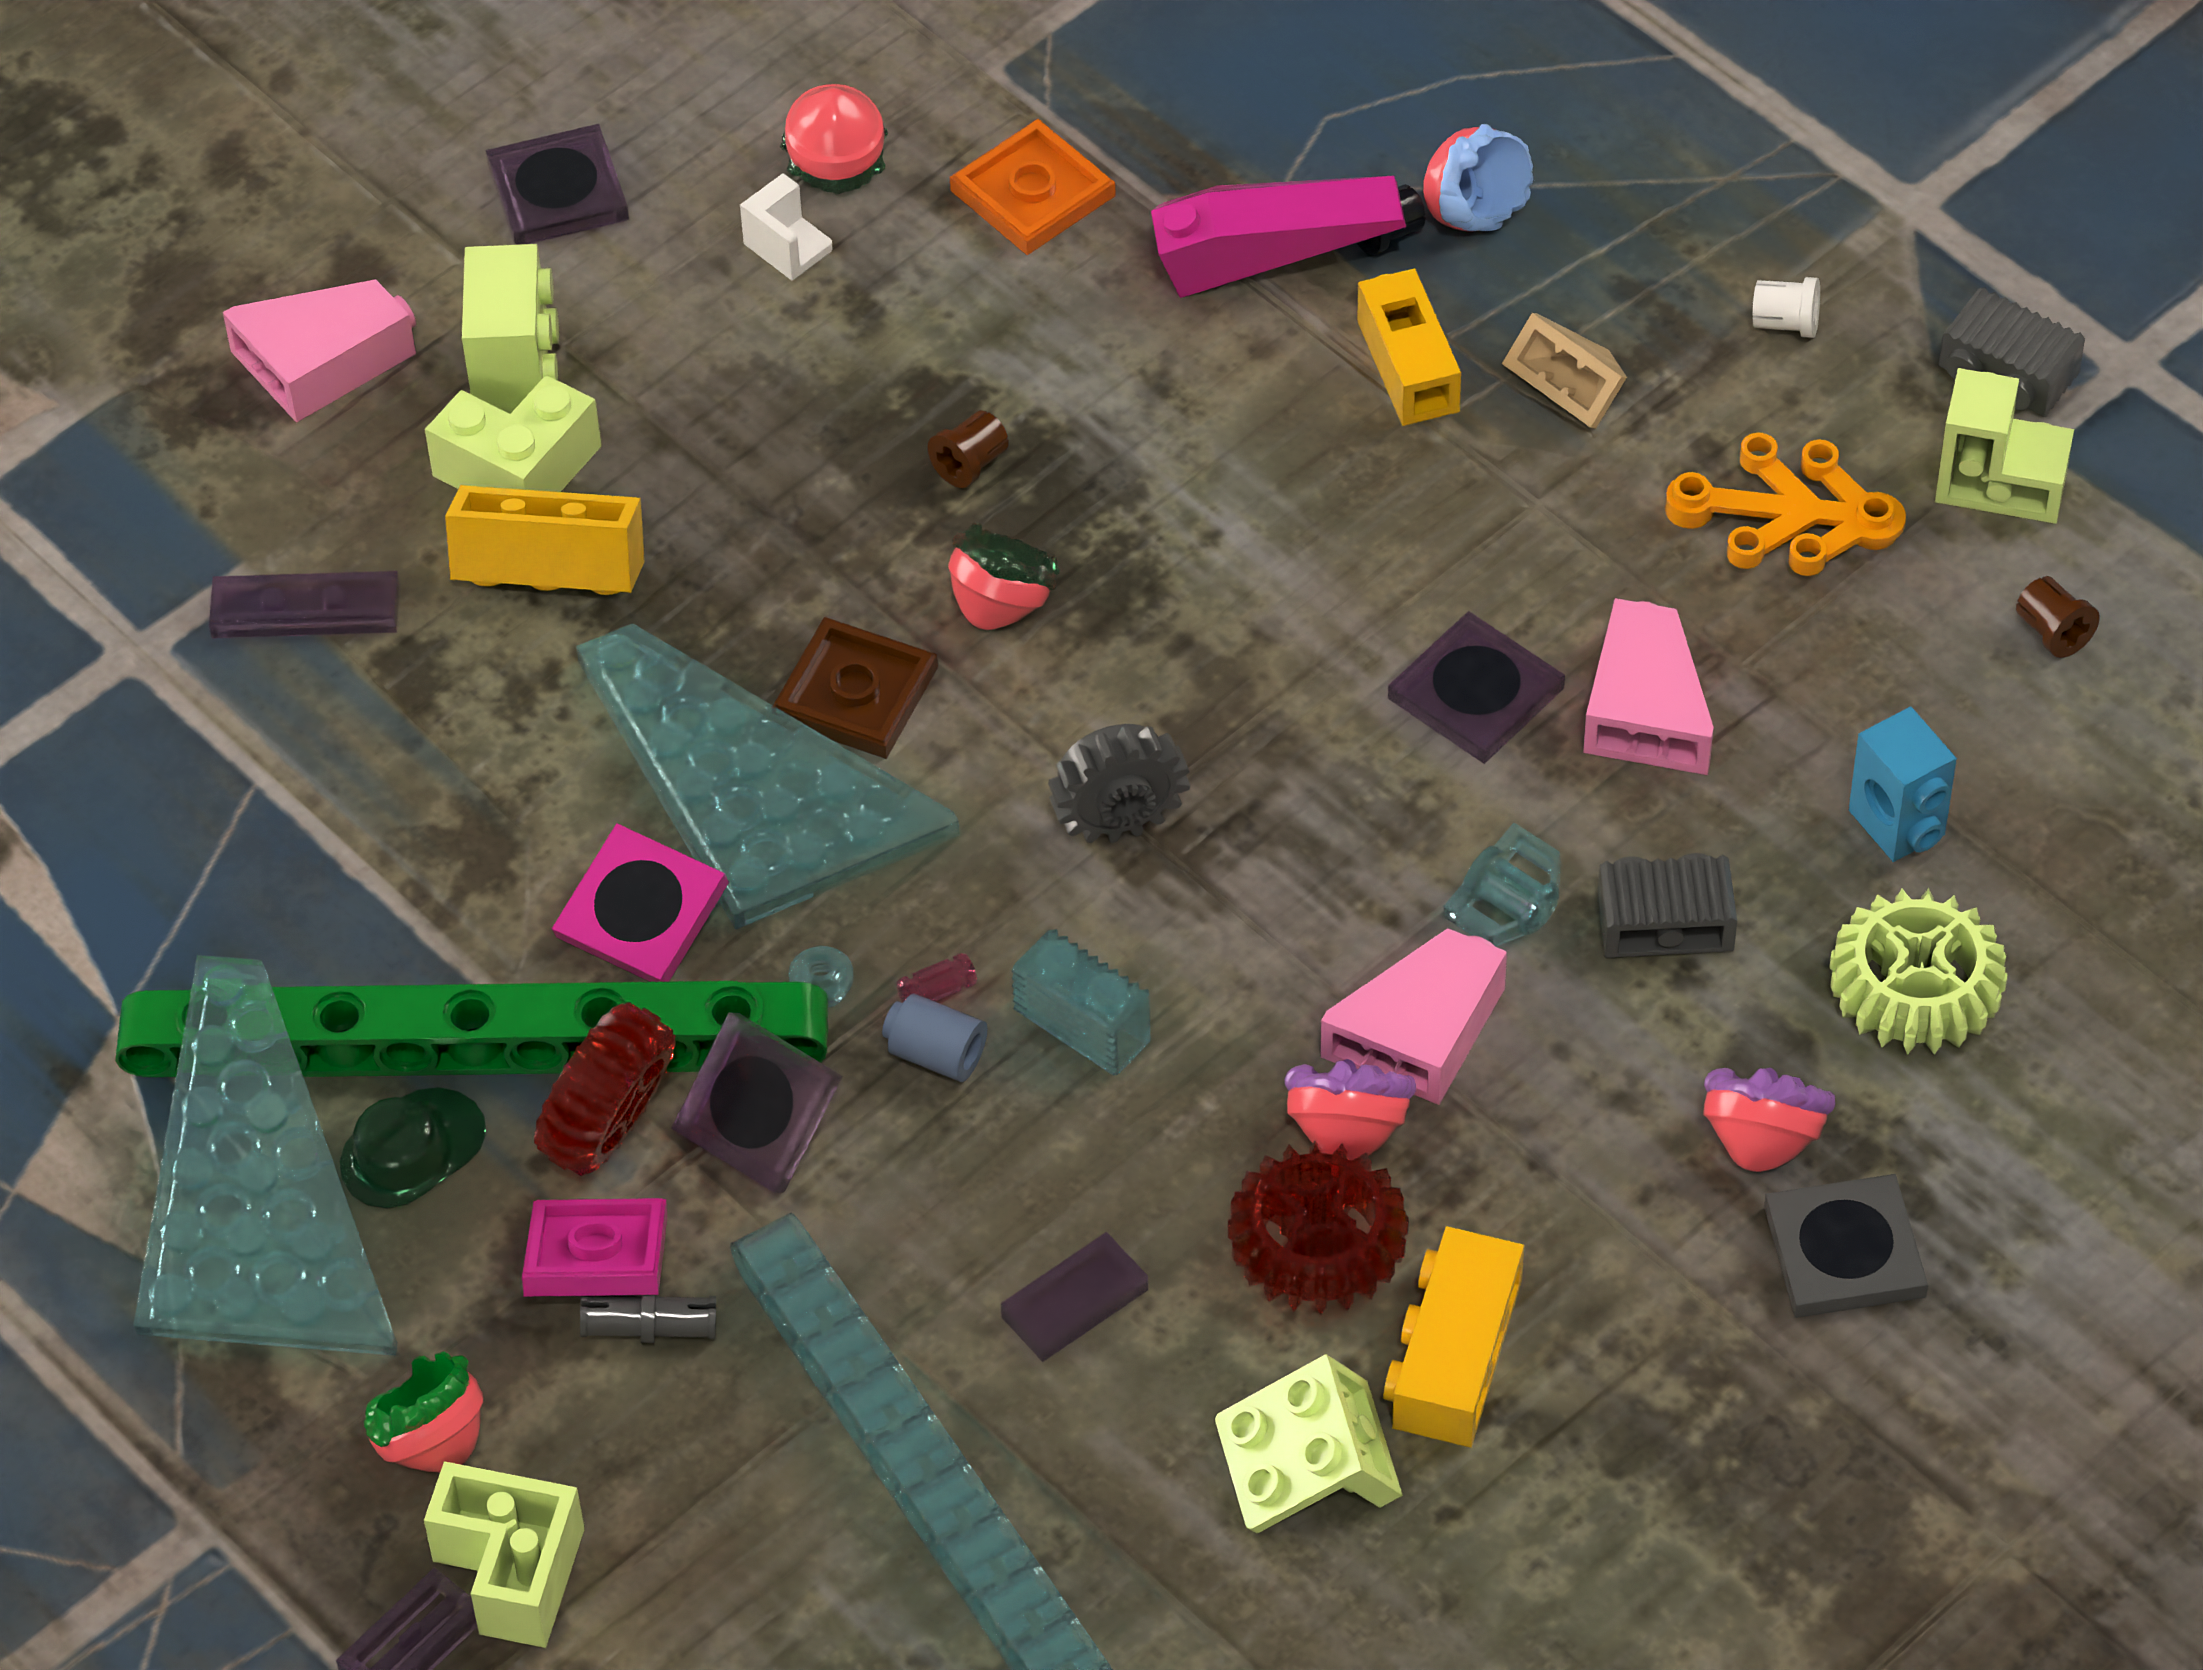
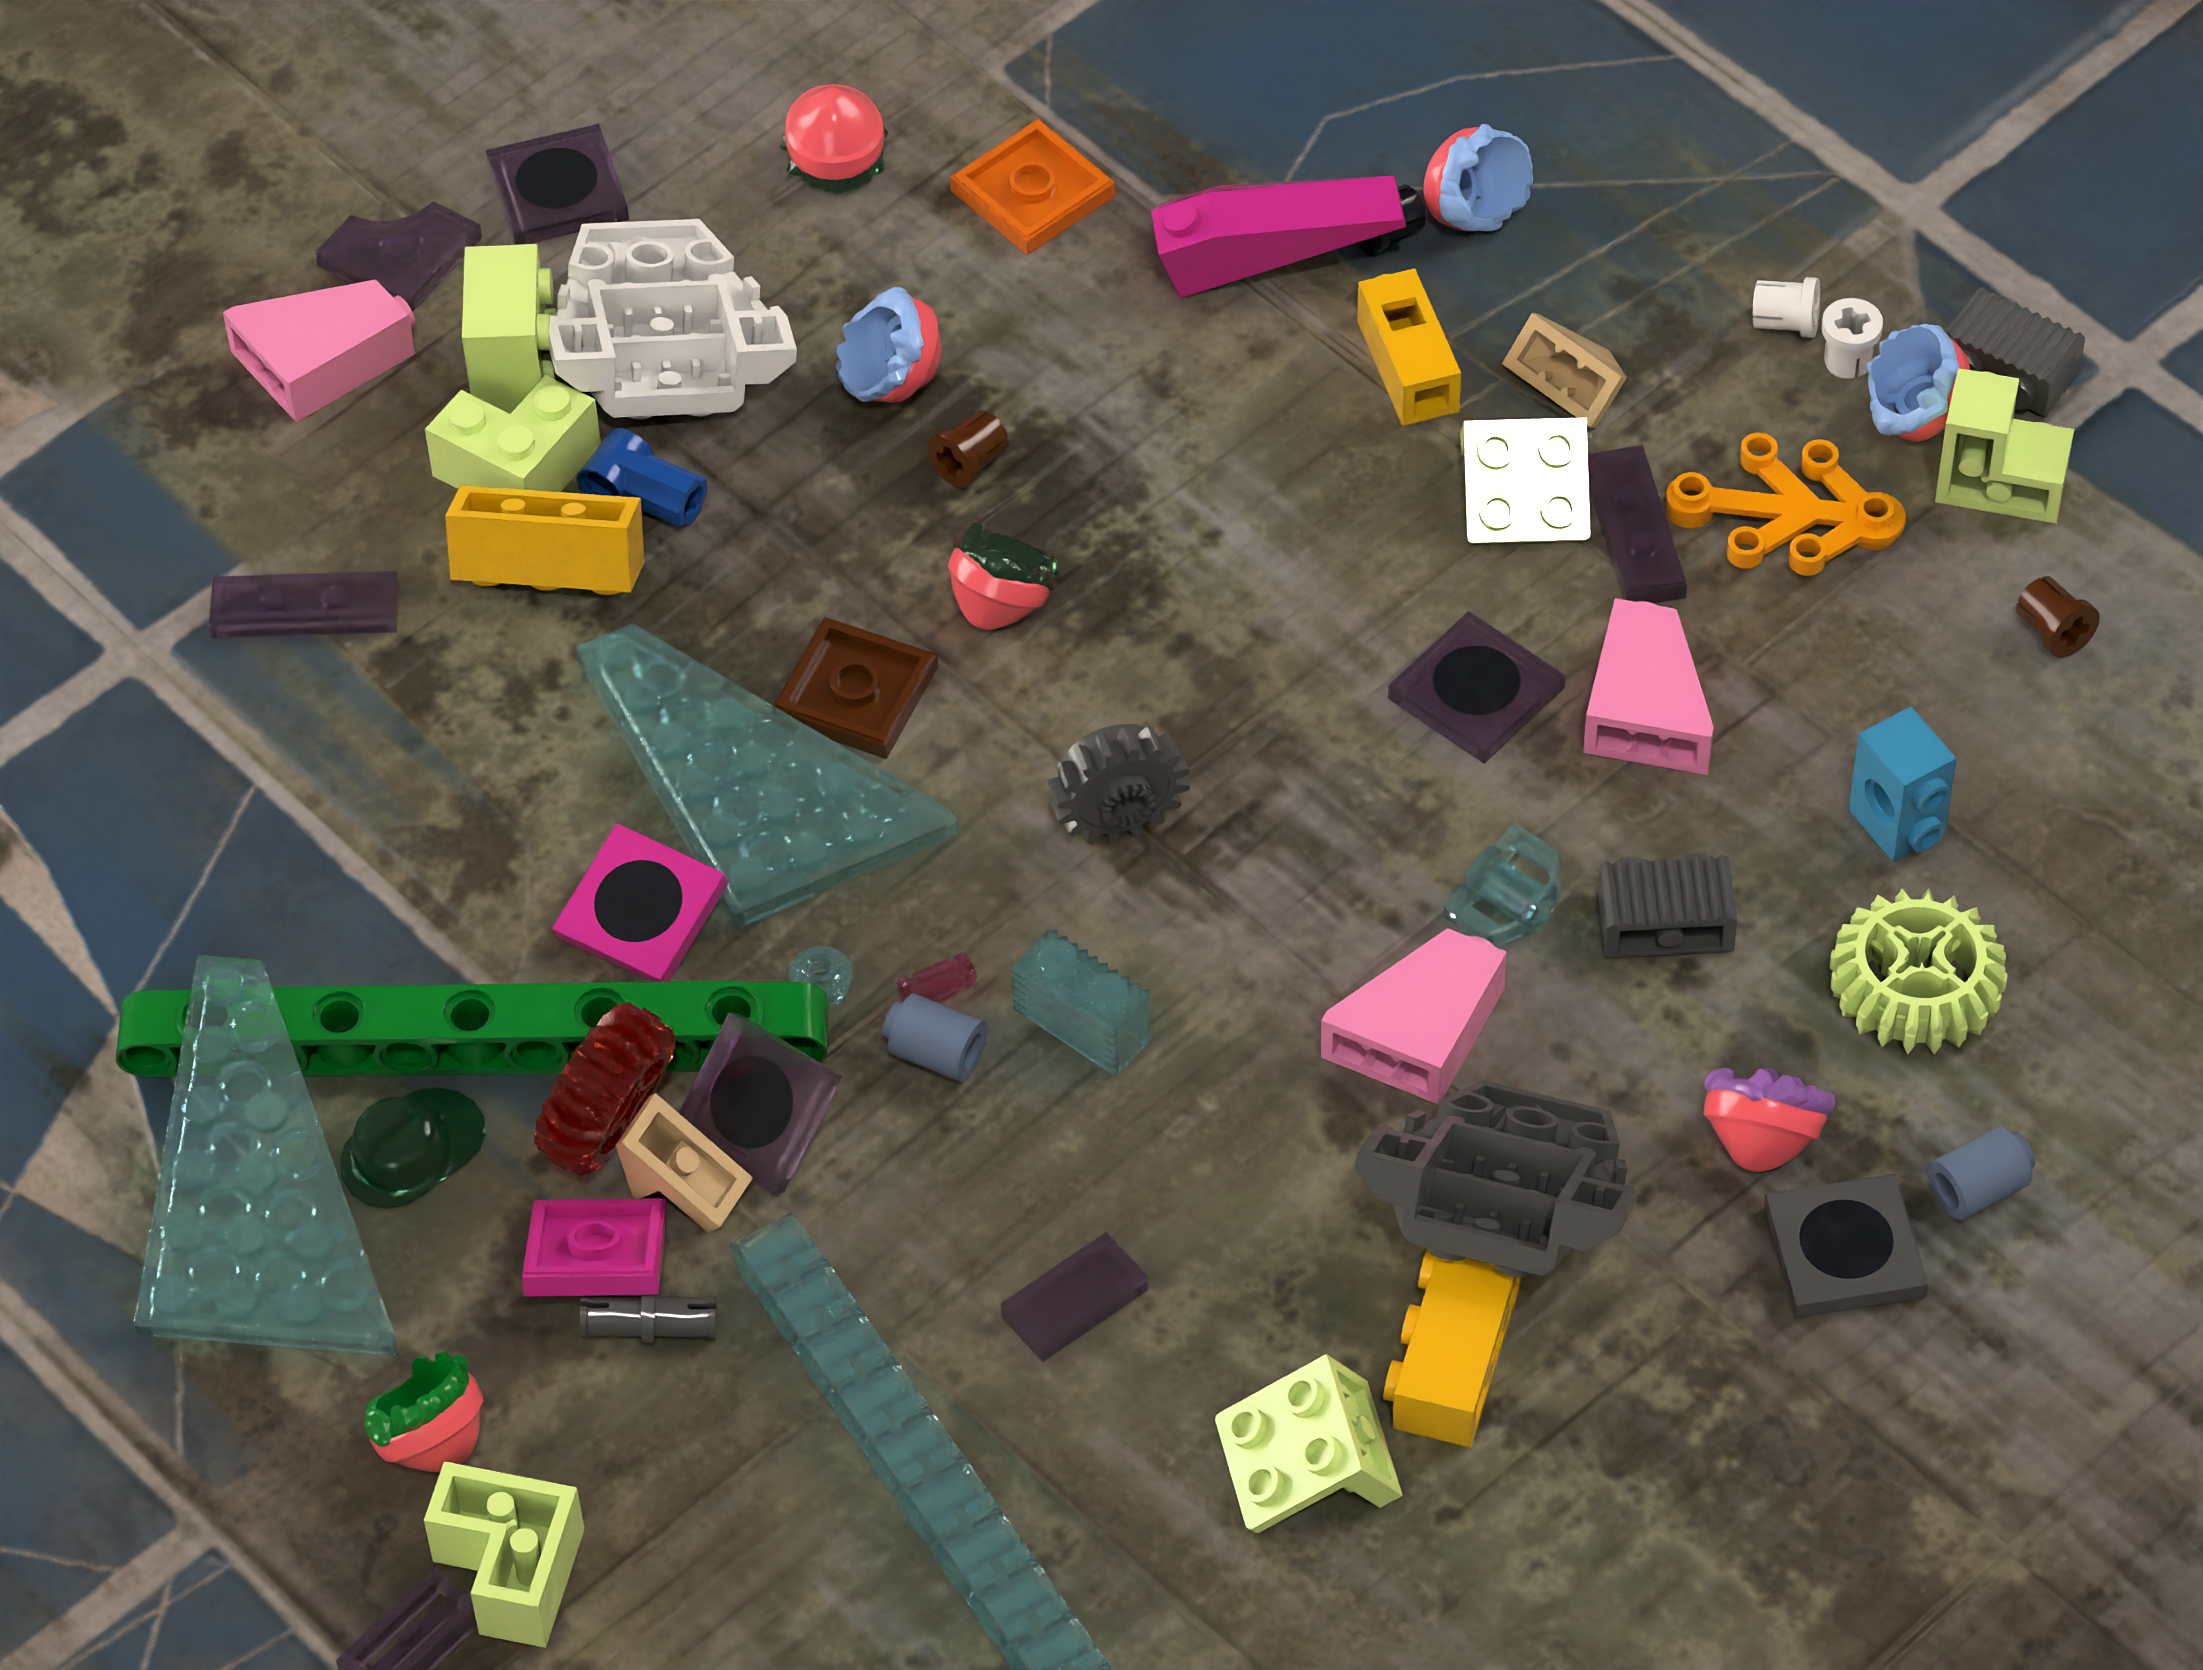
white panel [740,173,833,281] -> none
clear red gear [1228,1140,1409,1315] -> none
coral hair [1284,1059,1416,1164] -> none
none -> clear purple tile [315,201,482,312]
none -> white wedge [548,219,797,419]
none -> blue piece [576,428,708,527]
none -> tan slope [616,1093,753,1232]
none -> light blue hair [835,286,942,403]
none -> dark grey wedge [1355,1080,1635,1277]
none -> bracket [1460,417,1590,544]
none -> clear purple tile [1588,445,1687,604]
none -> white bush [1822,298,1883,379]
none -> light blue hair [1867,324,1970,442]
none -> sand blue brick [1927,1126,2035,1221]

